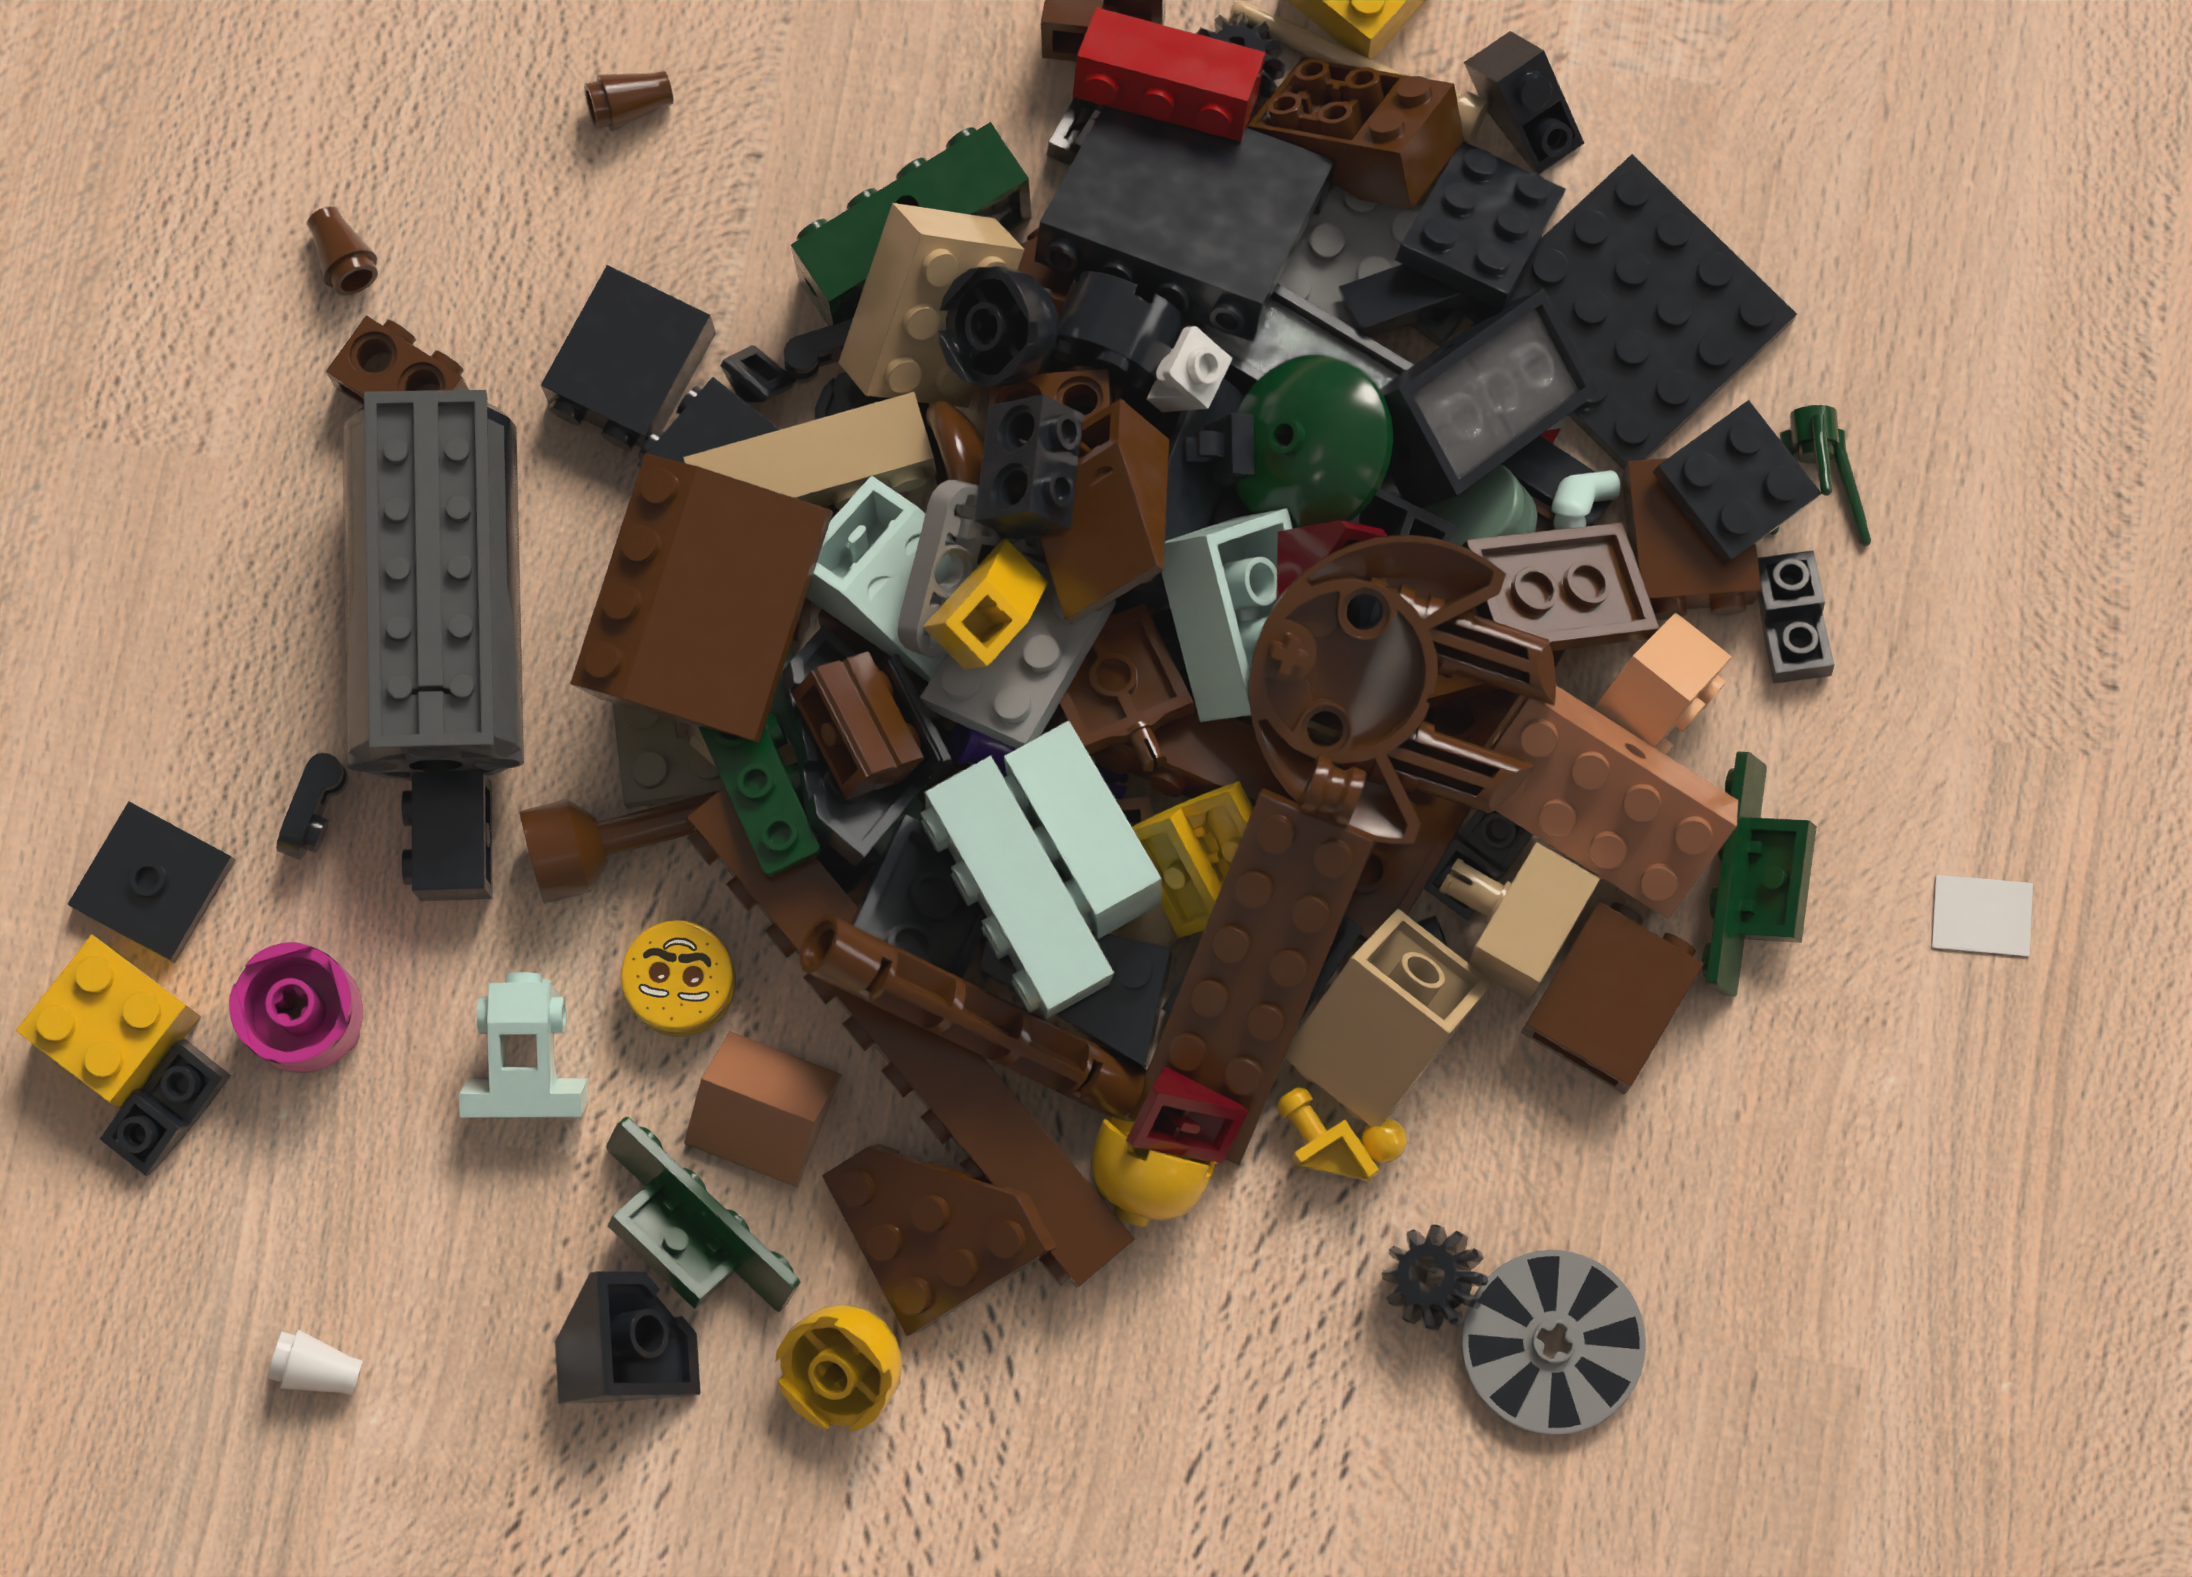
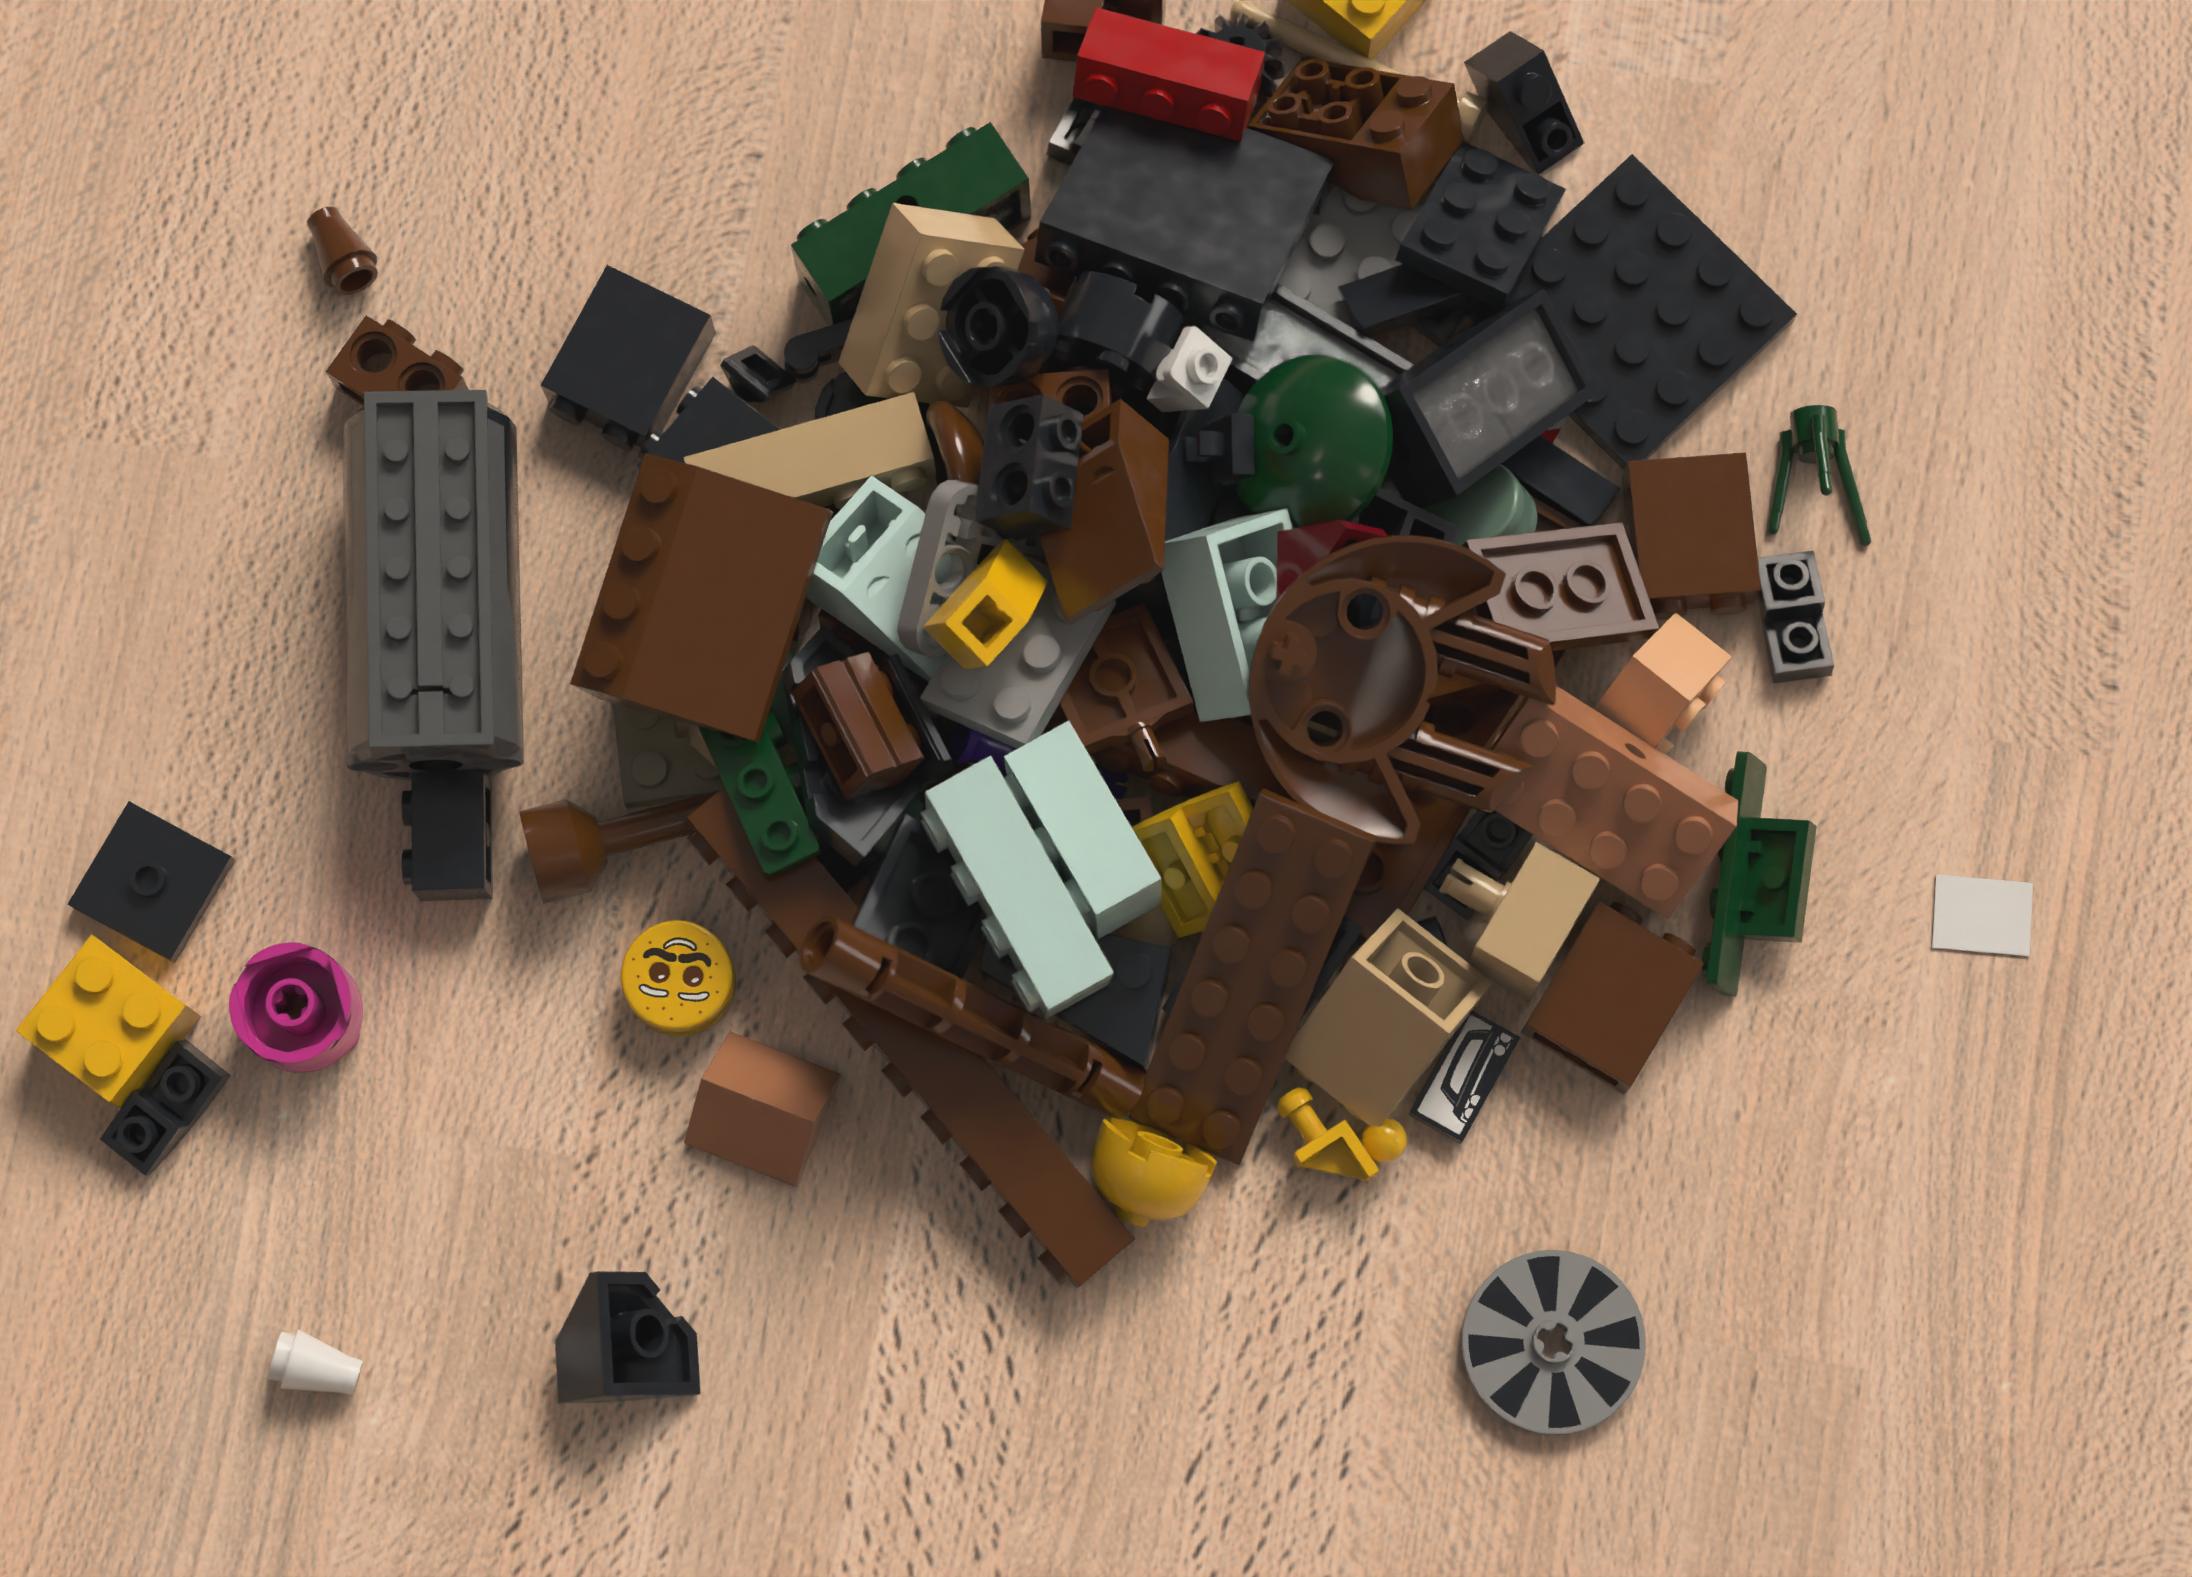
black plate [276,753,349,860] -> none
light aqua tile [459,972,589,1117] -> none
reddish brown cone [584,71,674,131] -> none
bracket [606,1116,800,1312] -> none
yellow cylinder [775,1305,902,1432] -> none
reddish brown plate [822,1144,1057,1336] -> none
dark red slope [1126,1066,1249,1164] -> none
reddish brown wheel [1298,755,1366,829] -> none
black gear [1381,1225,1489,1331] -> none
light aqua arm [1552,470,1620,530] -> none
black plate [1653,400,1821,566] -> none
none -> tile [1408,1011,1520,1144]

